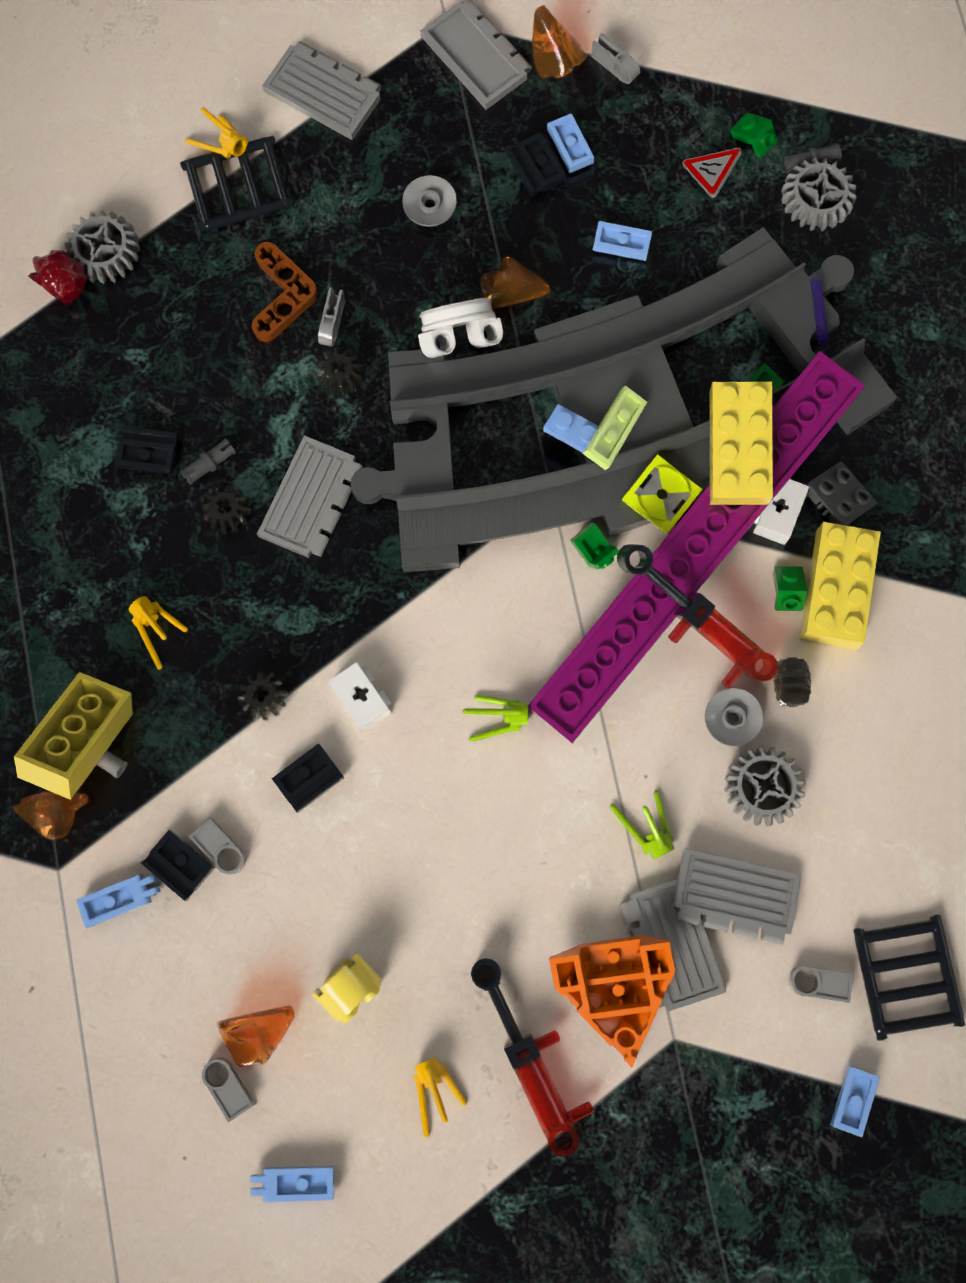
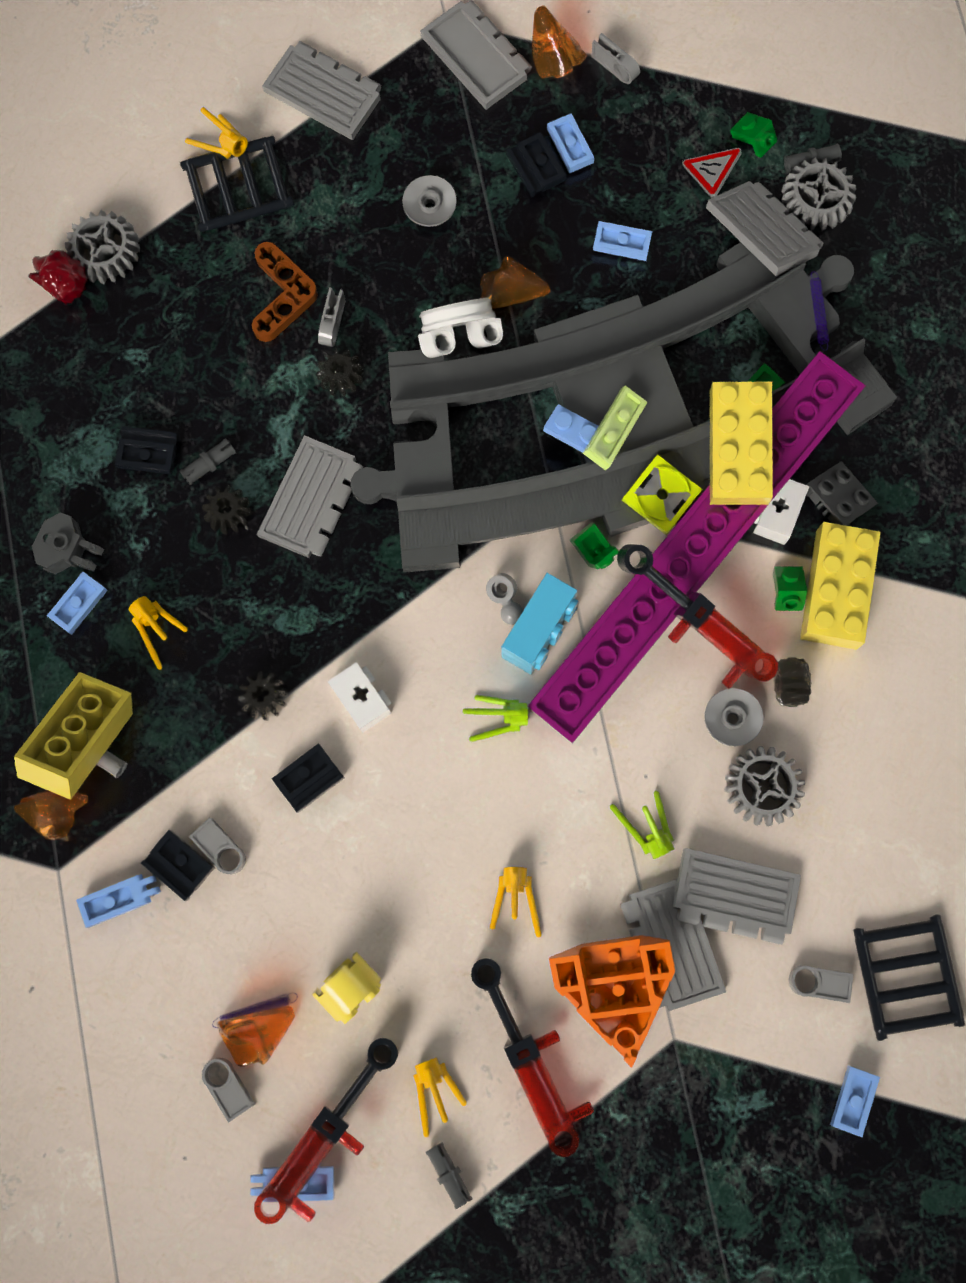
none -> dark grey hinge [32,512,104,575]
none -> light blue plate [47,572,108,635]
none -> piece [212,993,298,1028]
none -> clear red piece [254,1038,398,1224]
none -> dark grey pin [425,1142,473,1209]
none -> light grey plate [486,573,523,625]
none -> yellow plant [490,867,541,938]
none -> medium azure brick [501,573,579,675]
none -> light grey hinge [706,181,824,276]

